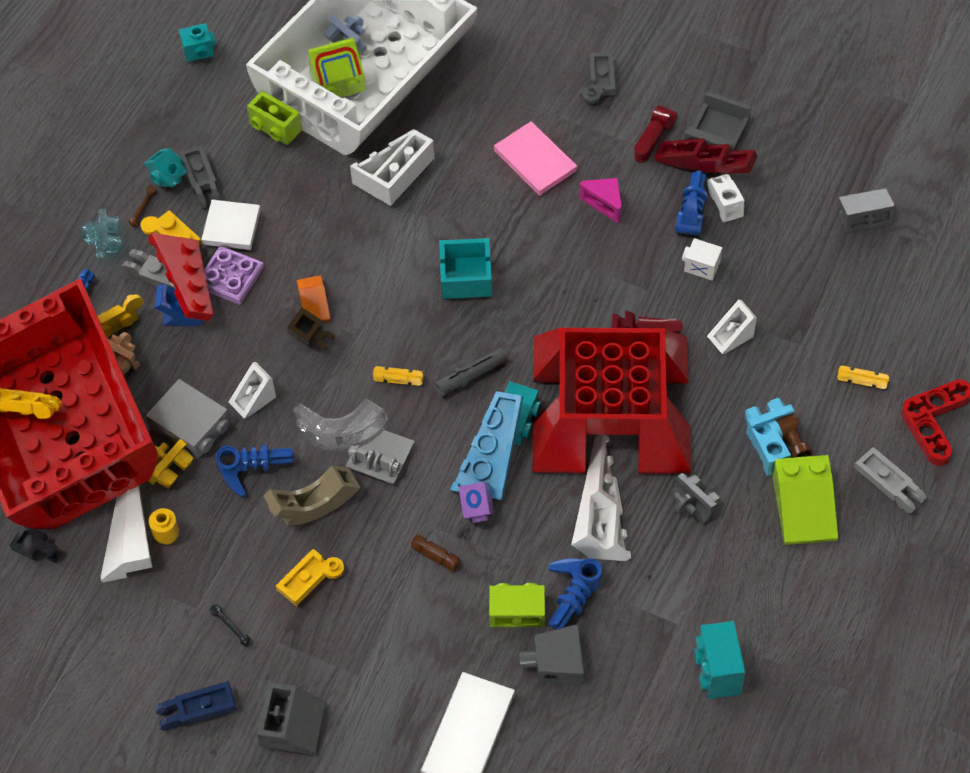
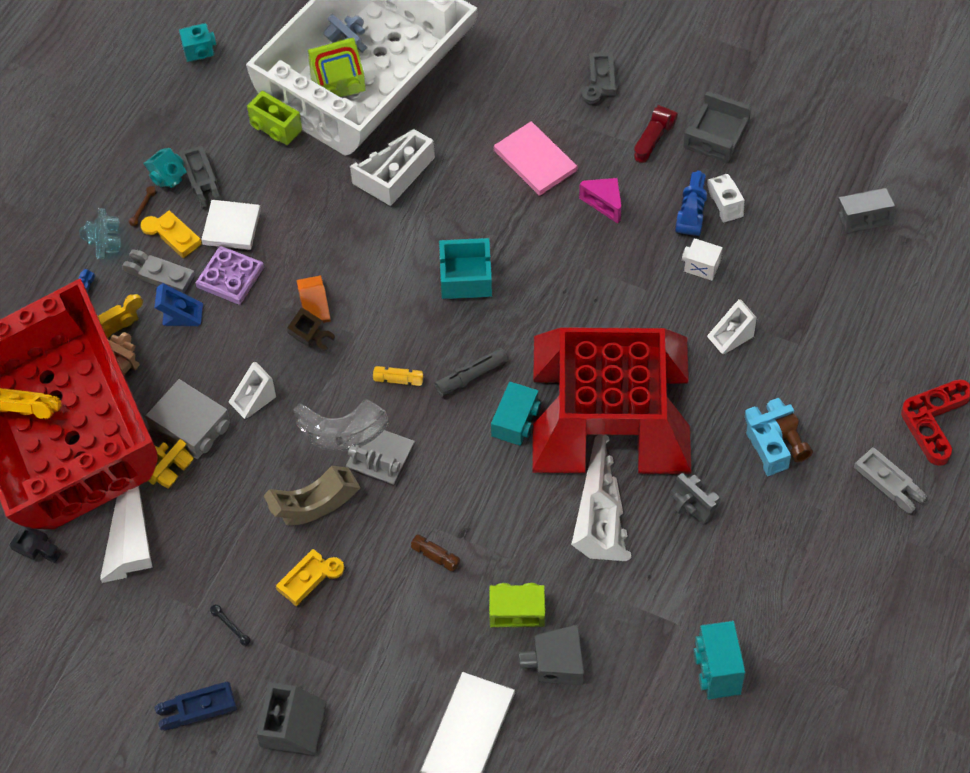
red wing [148,232,213,321] -> none
yellow brick [149,508,179,545] -> none
blue piece [216,444,293,498] -> none
dark azure wing [450,391,523,501] -> none
medium lavender brick [458,482,495,523] -> none
blue piece [549,558,602,630] -> none
dark red piece [612,310,683,335] -> none
dark red slope [654,138,758,174] -> none
lime slope [772,455,838,545] -> none
yellow axle [837,365,889,389] -> none

